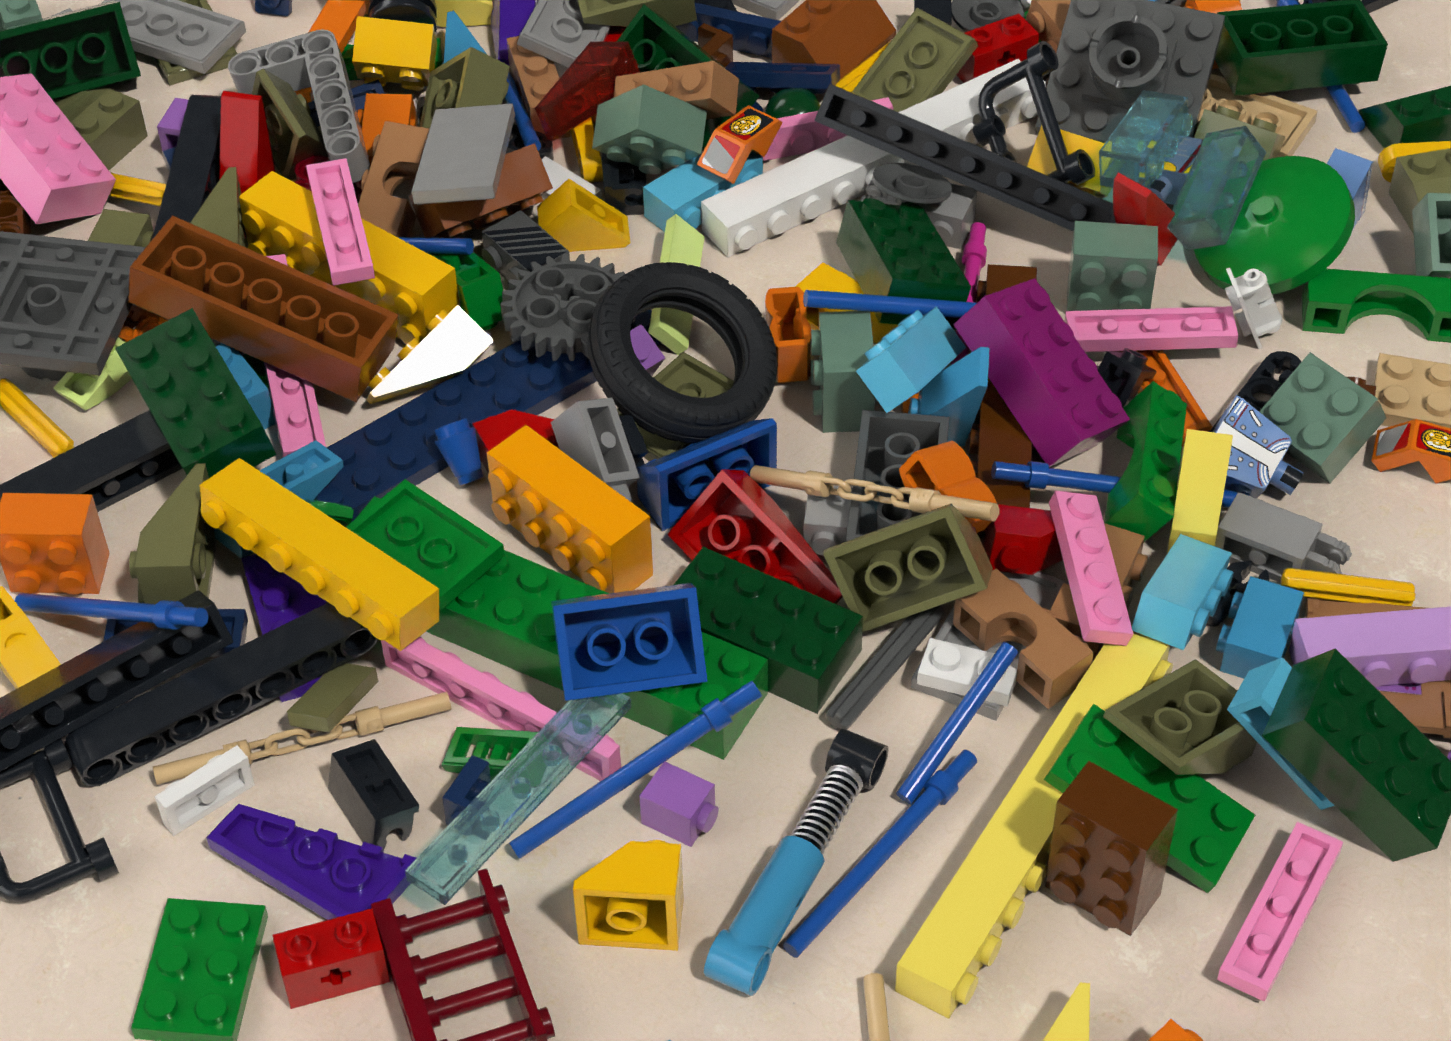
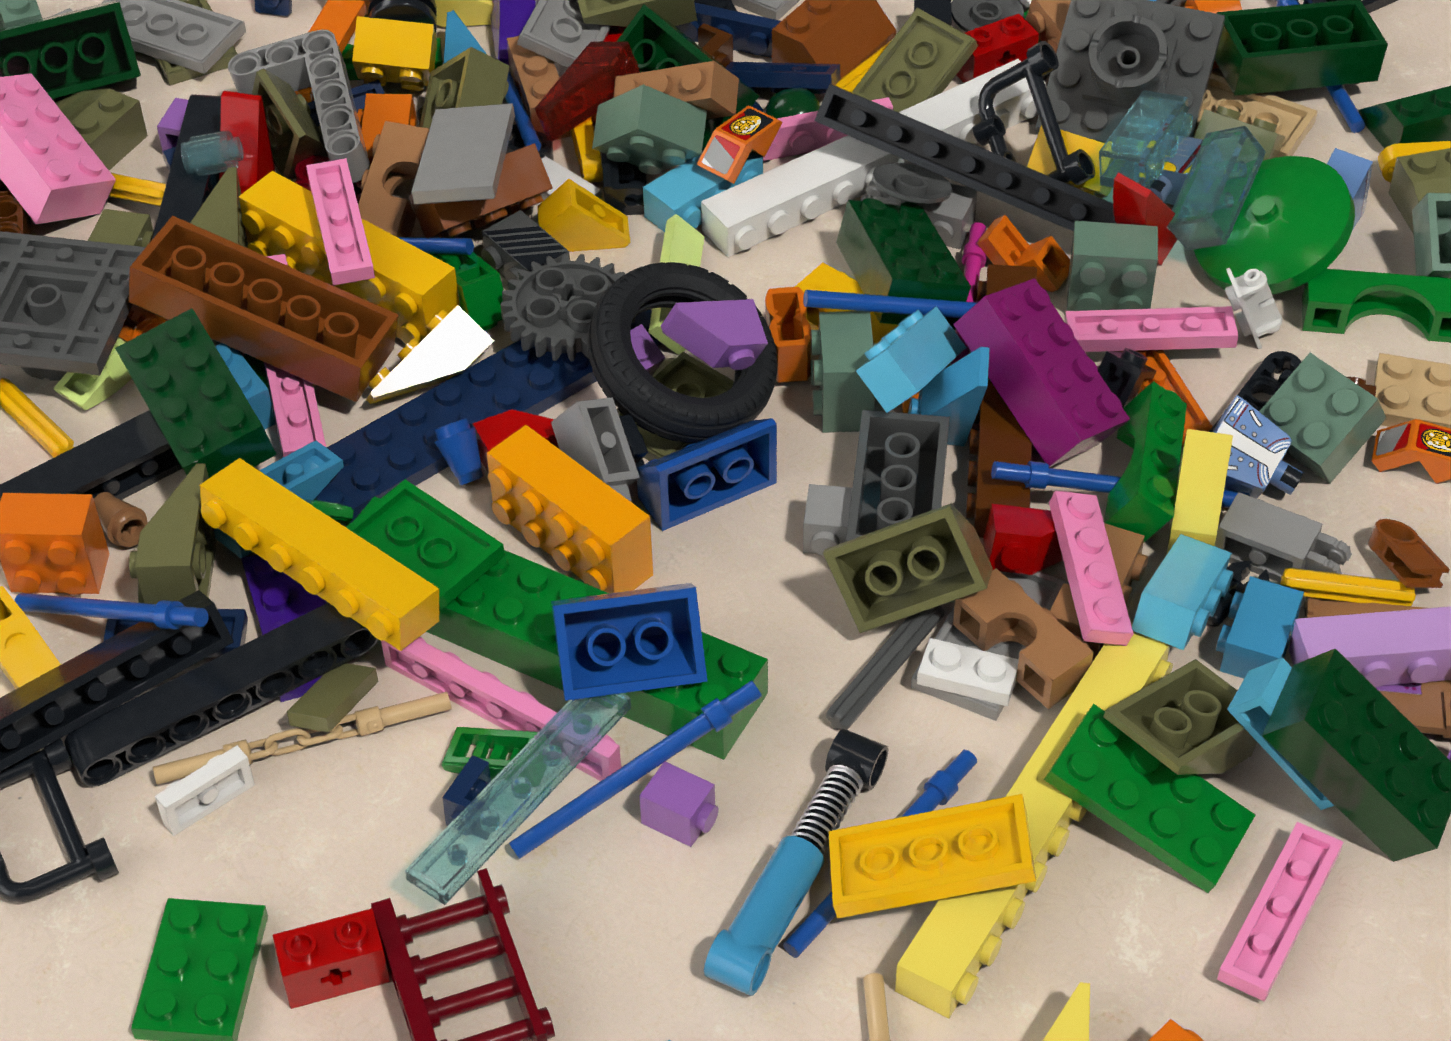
dark purple wing [206,804,423,920] -> none
black hinge [328,739,419,851] -> none
yellow slope [573,840,684,951] -> none
red wedge [667,469,843,604] -> none
dark green brick [674,547,863,714] -> none
tan piece [750,465,999,522] -> none
blue bar [896,642,1018,804] -> none
orange brick [899,441,1000,532] -> none
reddish brown brick [1045,761,1178,936] -> none
none -> medium nougat cone [94,492,148,547]
none -> clear light blue brick [181,130,244,176]
none -> medium lavender slope [661,299,768,370]
none -> yellow plate [828,794,1036,919]
none -> orange slope [977,215,1070,292]
none -> dark orange piece [1368,519,1450,588]

